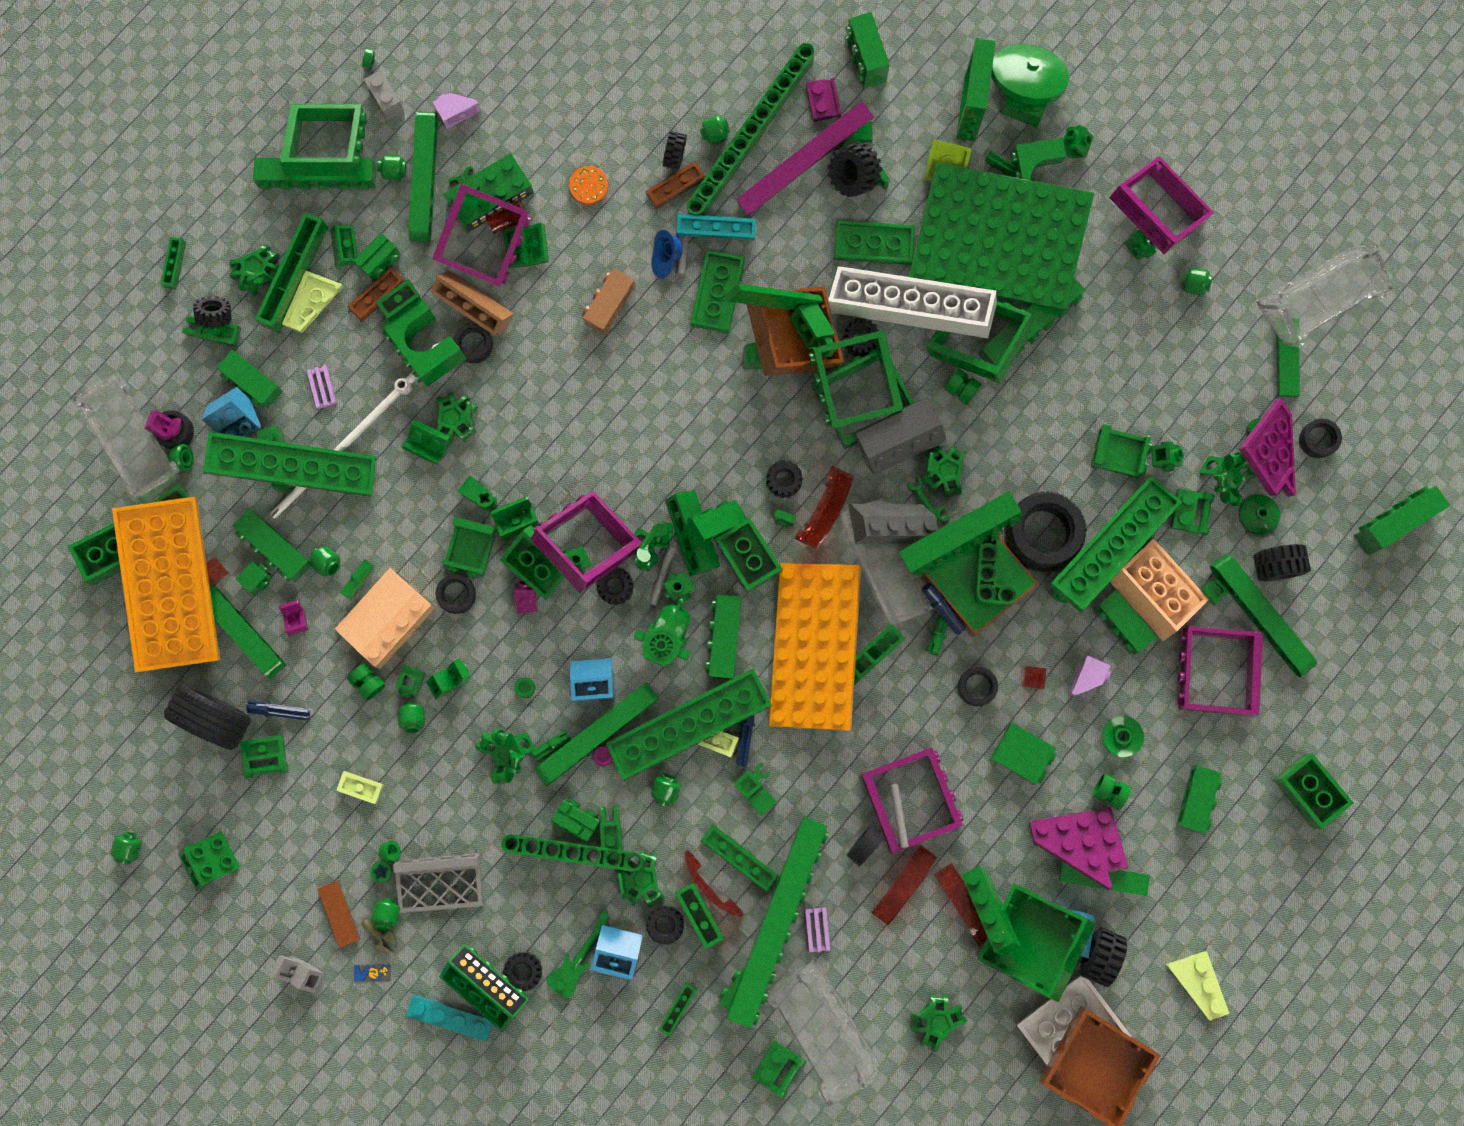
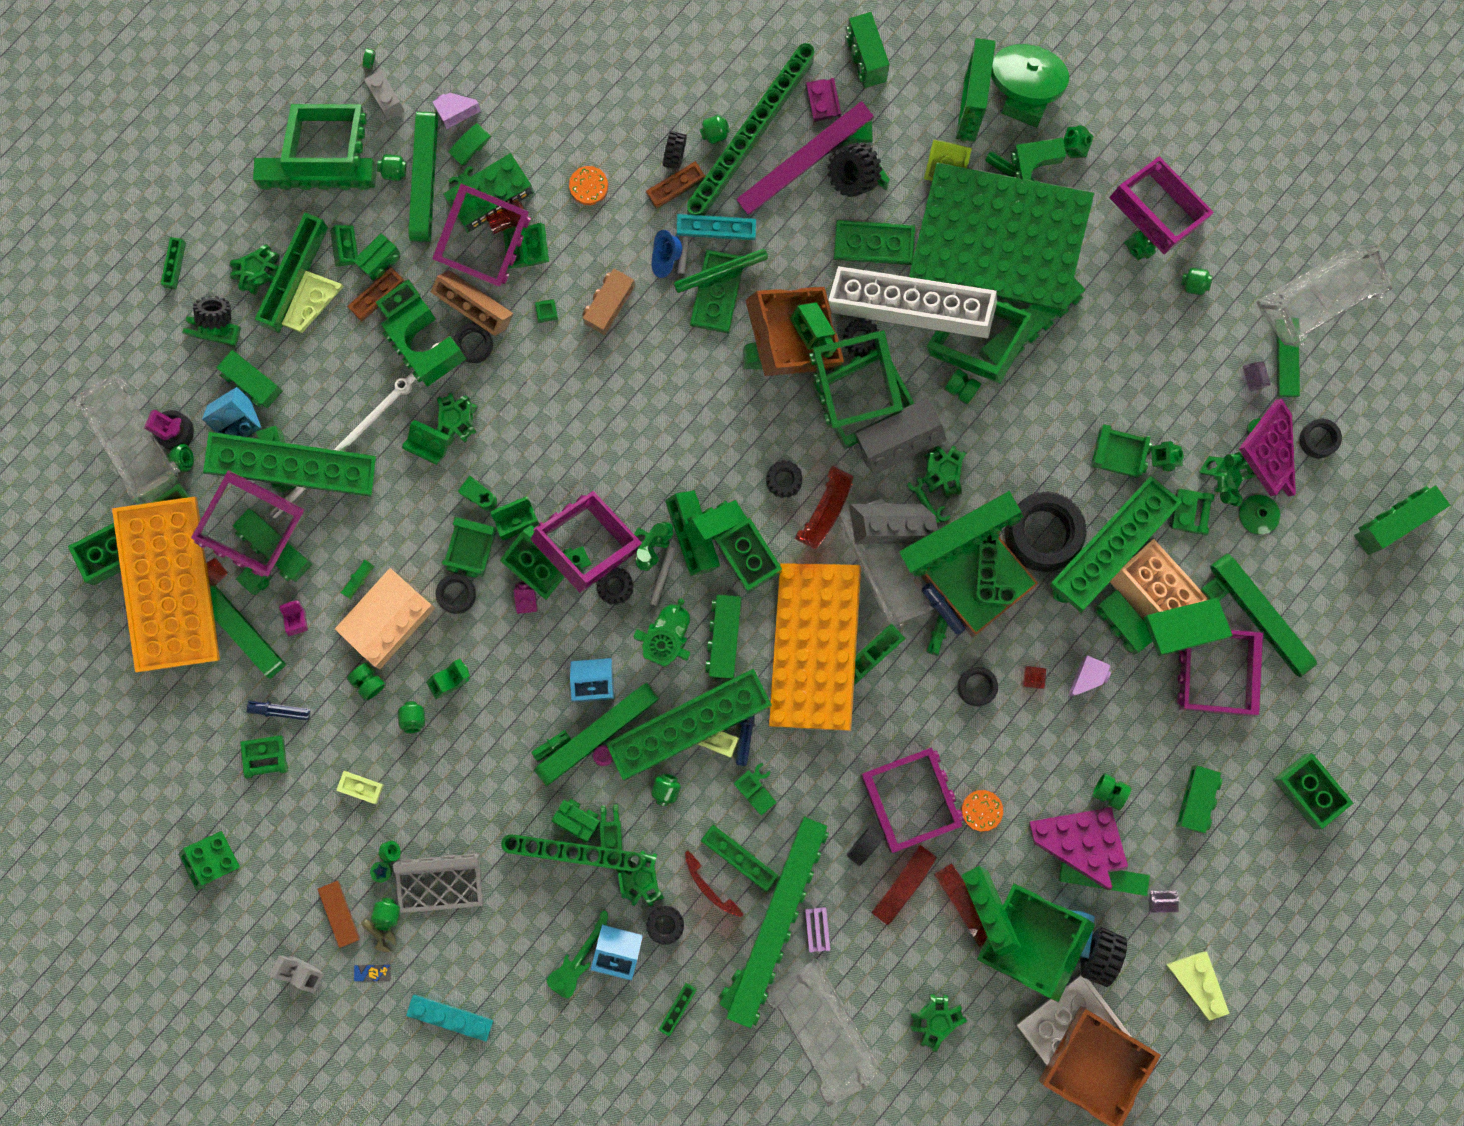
green head [111,831,142,864] -> none
black tyre [164,684,251,750] -> none
lavender tile [307,365,337,409] -> none
green head [309,546,340,576] -> none
green window [395,665,427,698] -> none
brick [439,944,529,1032] -> none
green piece [475,728,535,784] -> none
black tyre [503,952,543,991] -> none
green tile [514,677,536,698] -> none
green brick [663,571,696,603] -> none
green brick [675,882,724,949] -> none
green tile [725,284,823,310] -> none
green plate [752,1040,807,1099] -> none
green plate [774,509,796,528] -> none
light grey bar [890,784,909,848] -> none
green panel [990,723,1056,785] -> none
green dish [1102,716,1144,757] -> none
black tyre [1253,544,1311,582] -> none
none -> magenta window [191,470,304,577]
none -> green slope [448,123,492,166]
none -> green tile [535,299,558,323]
none -> green axle [674,249,768,293]
none -> orange tile [961,790,1003,832]
none -> green tile [1144,598,1233,656]
none -> clear purple piece [1149,891,1180,913]
none -> clear purple piece [1243,361,1271,391]

